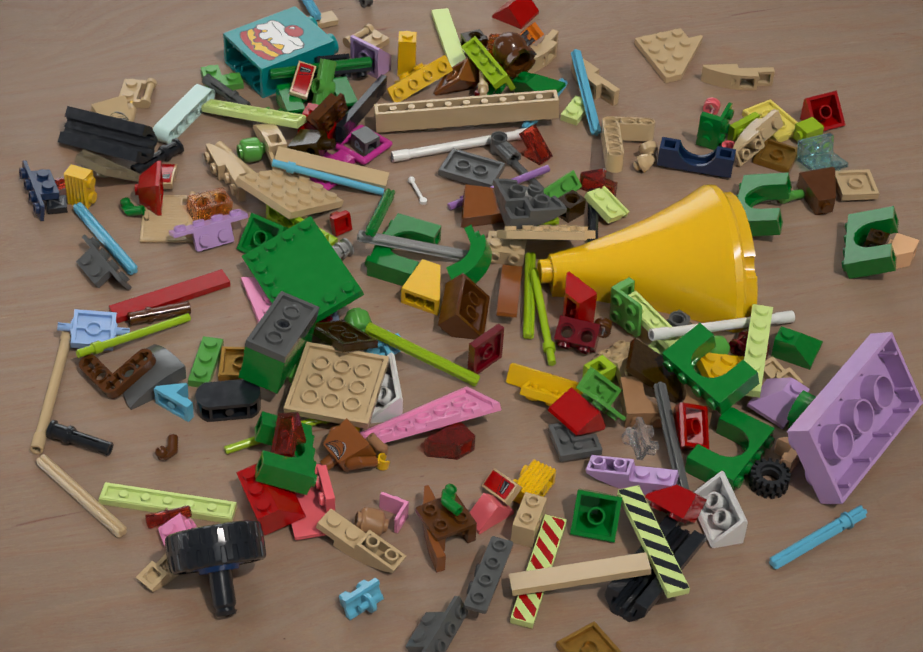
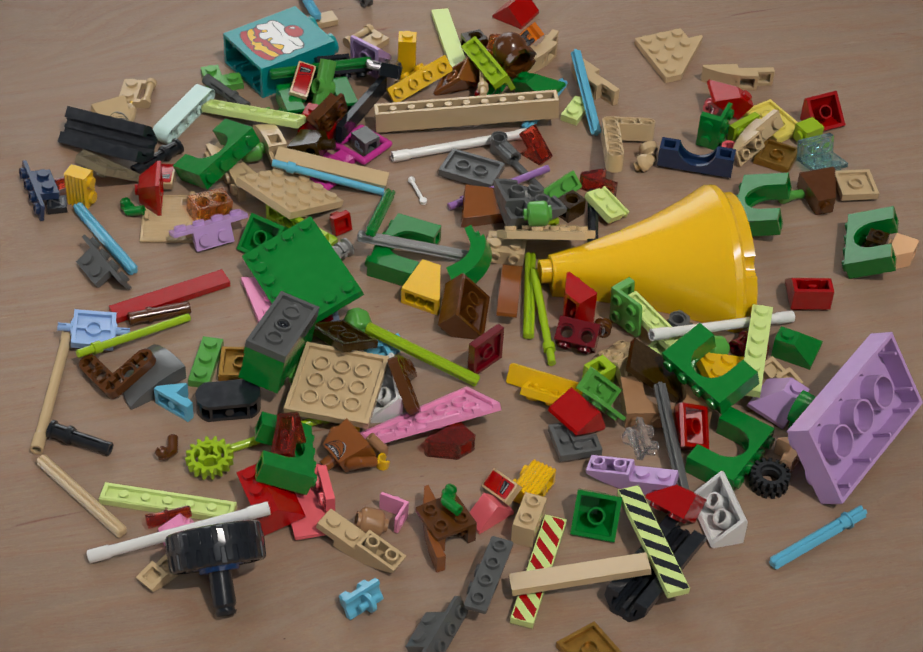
none -> white piece [87,501,271,564]
none -> green arch [172,118,260,190]
none -> lime gear [185,436,234,480]
none -> black piece [366,57,403,80]
none -> reddish brown beam [388,355,421,416]
none -> bright green head [523,200,552,227]
none -> red slope [707,79,753,120]
none -> red slope [785,278,834,310]

